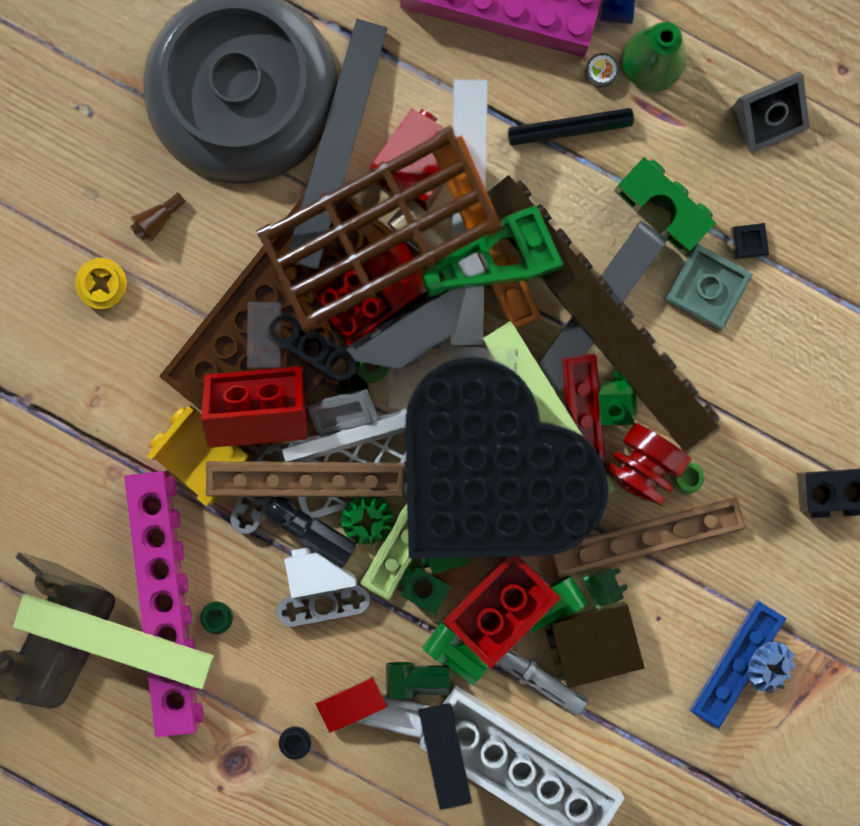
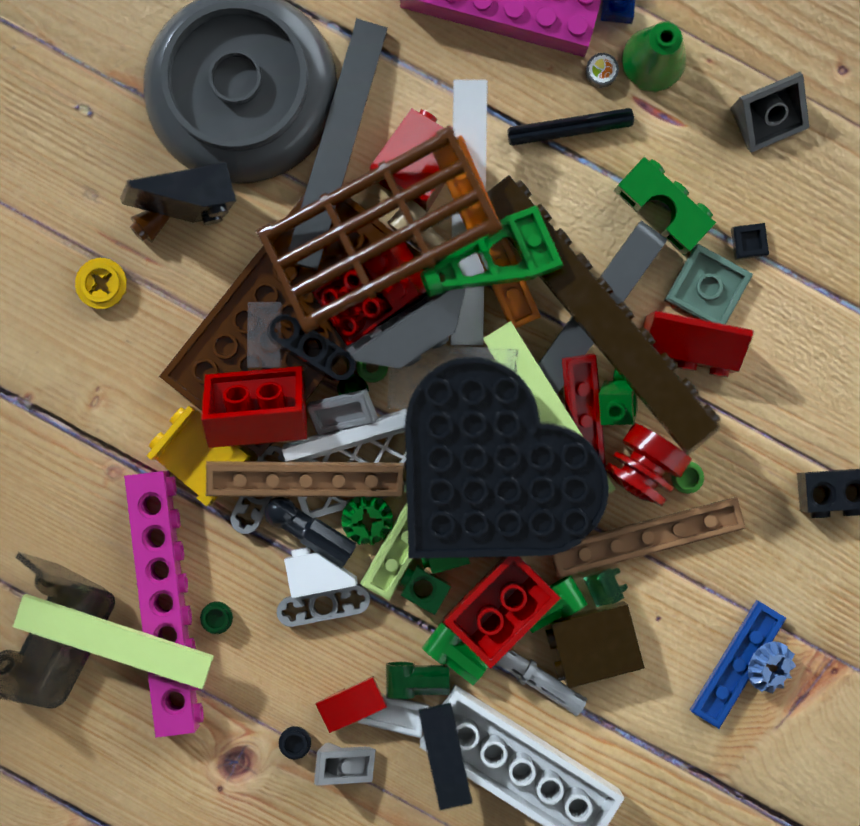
none -> black slope [120,162,236,225]
none -> light grey slope [314,743,376,786]
none -> red slope [643,310,754,378]

